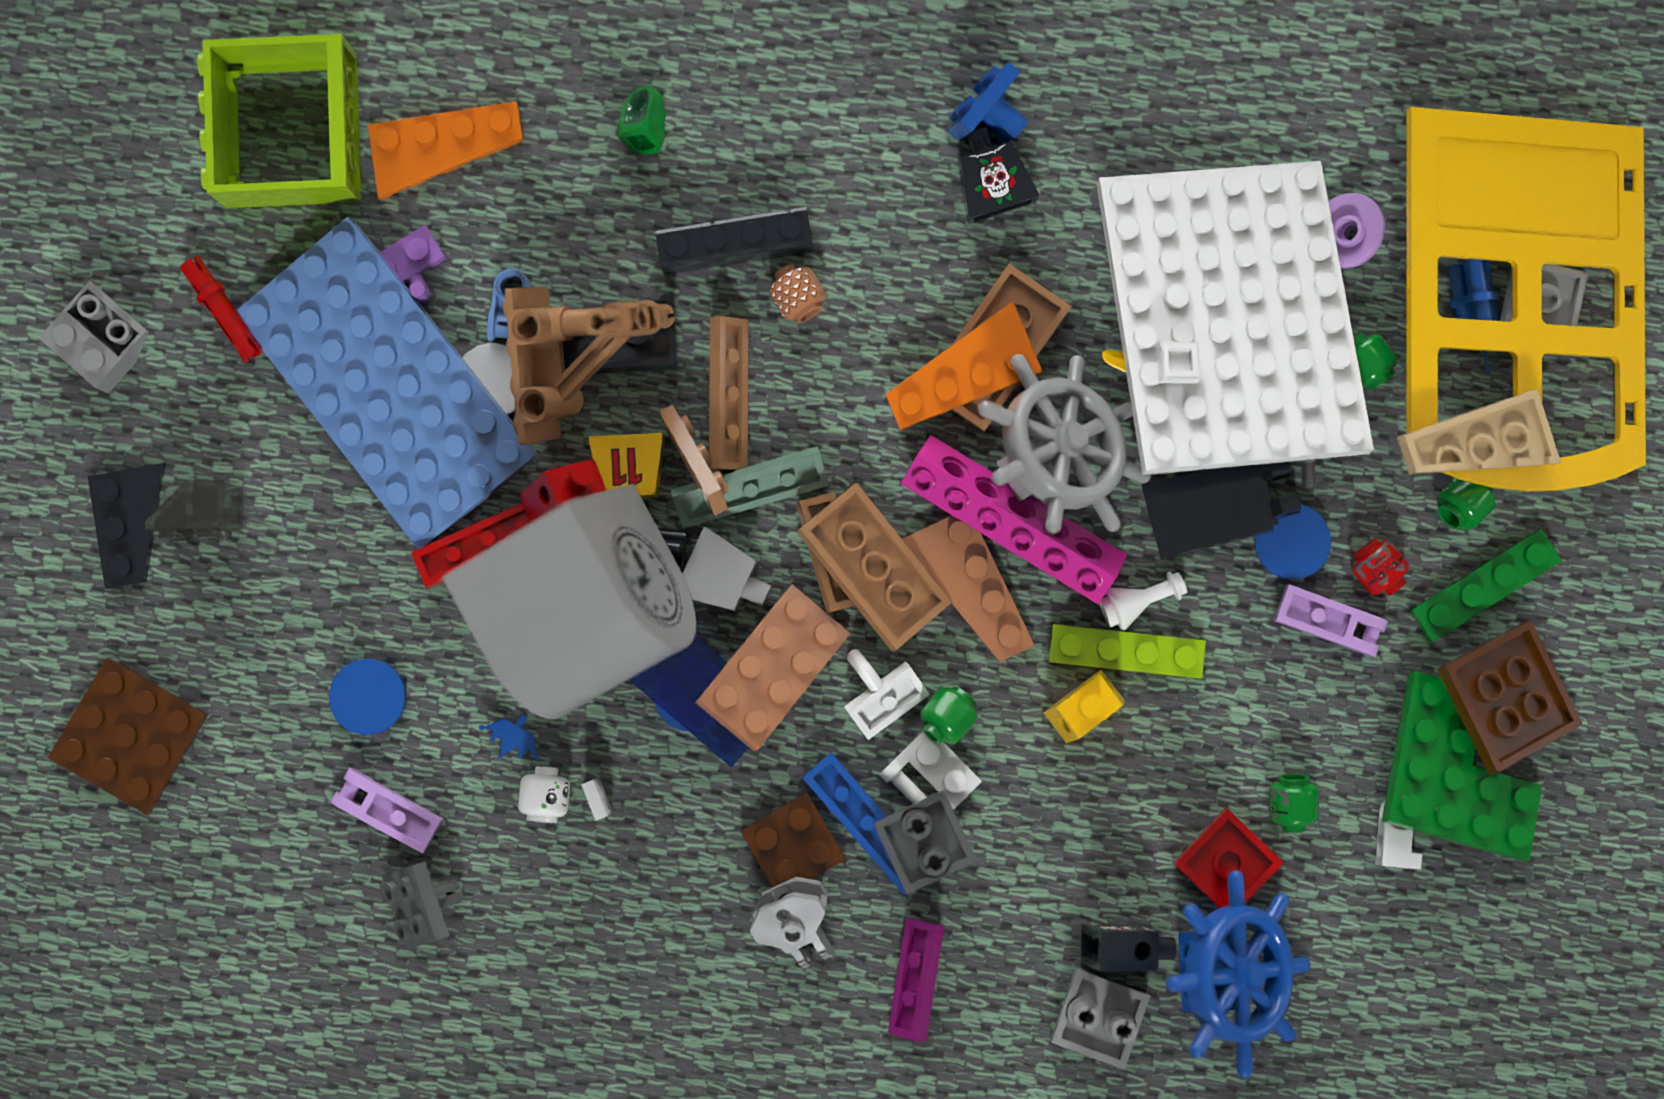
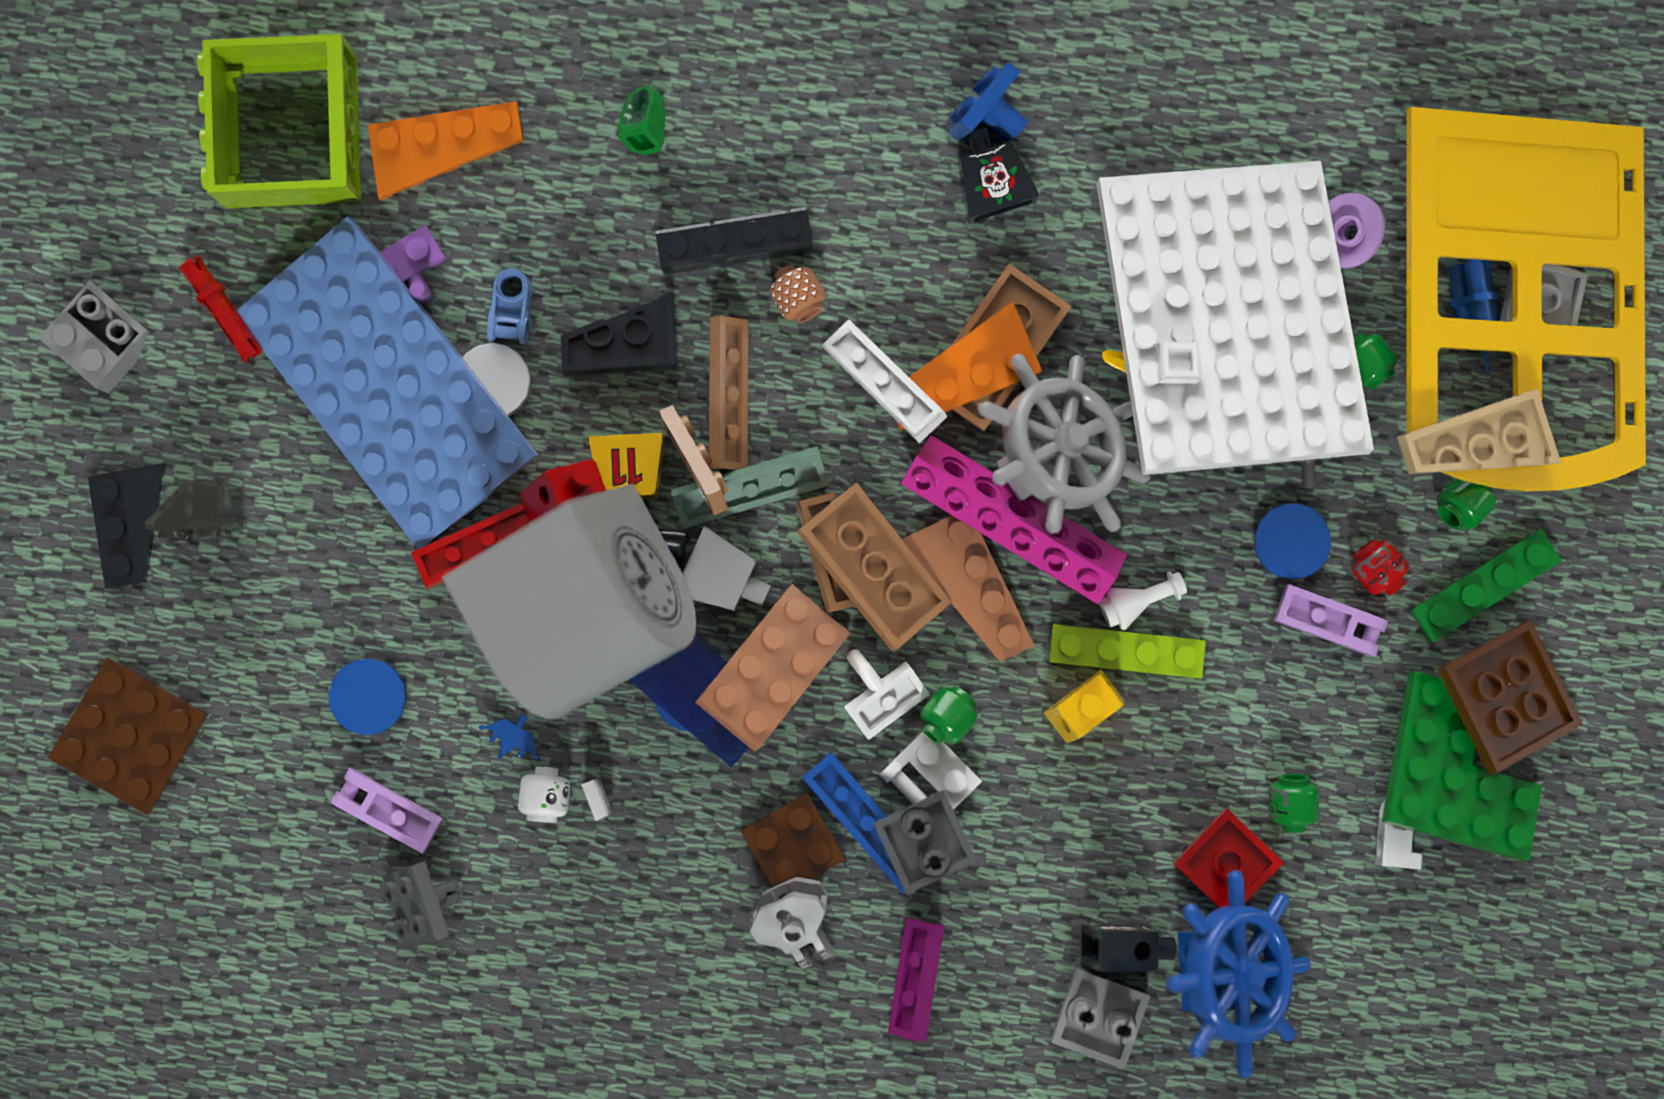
medium nougat plate [503,286,675,445] -> none
black tile [1141,461,1302,560] -> none
none -> white tile [822,319,948,443]

